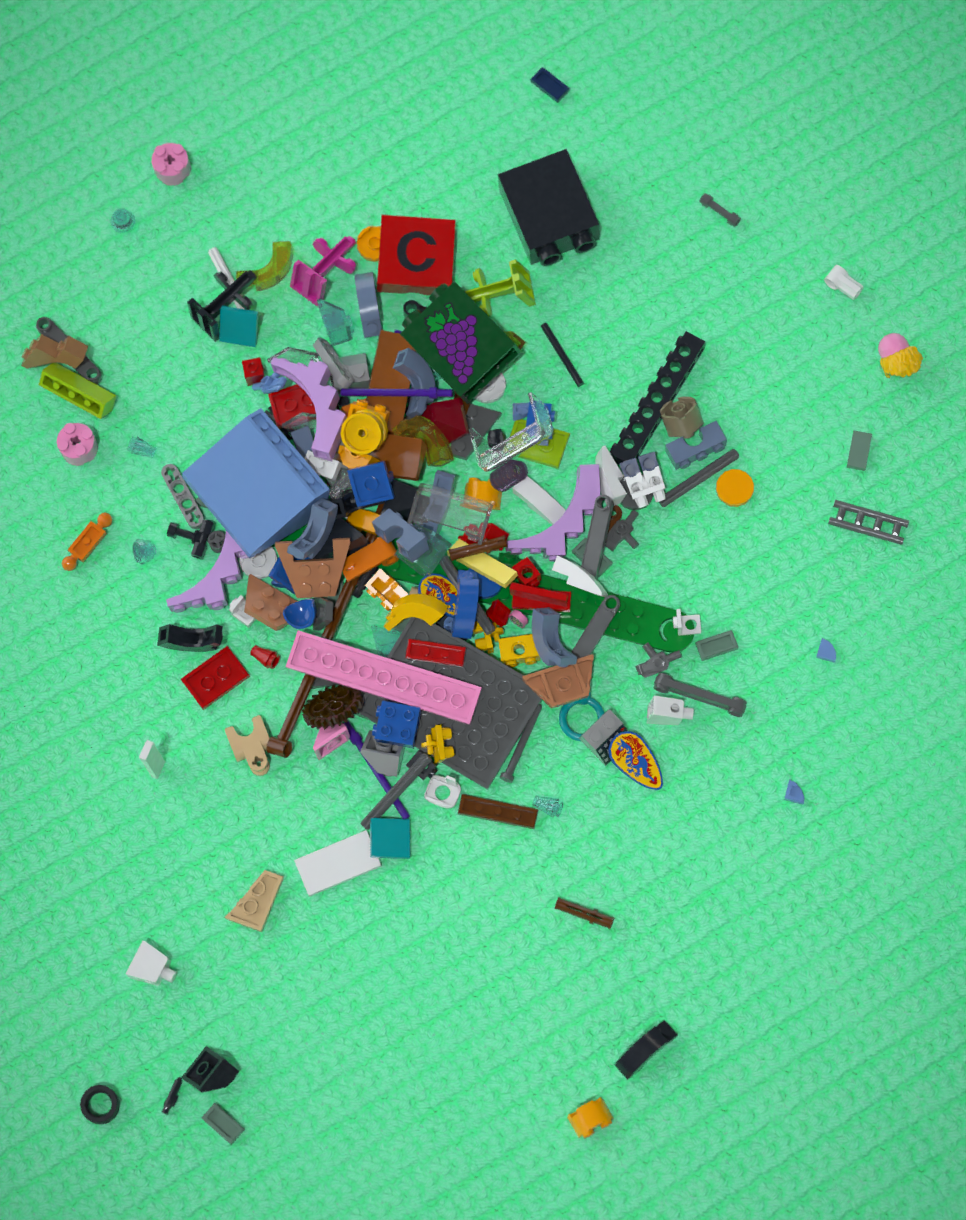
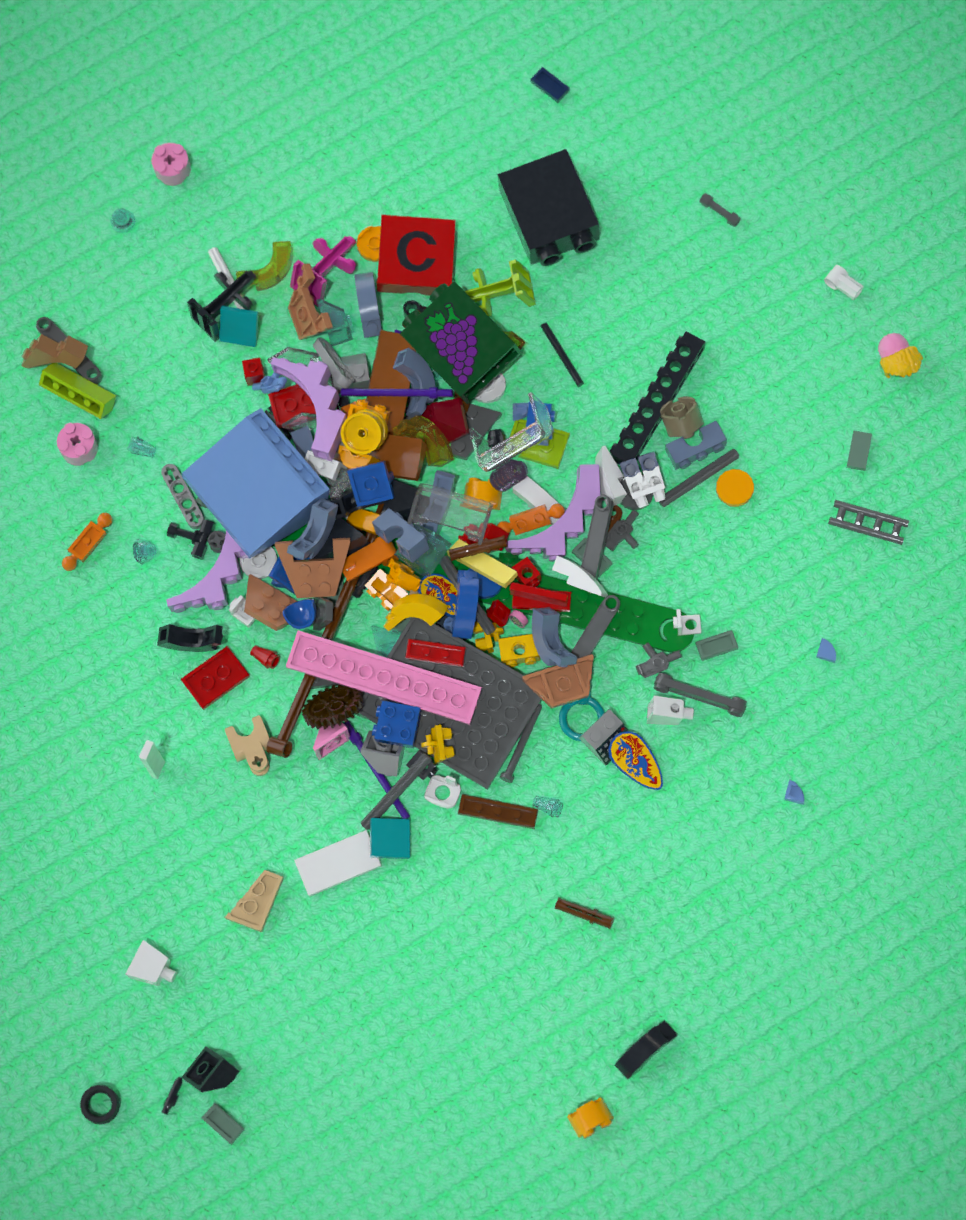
none -> nougat wing [288,264,333,340]
none -> light orange cylinder [386,558,421,592]
none -> orange plate [497,504,565,535]

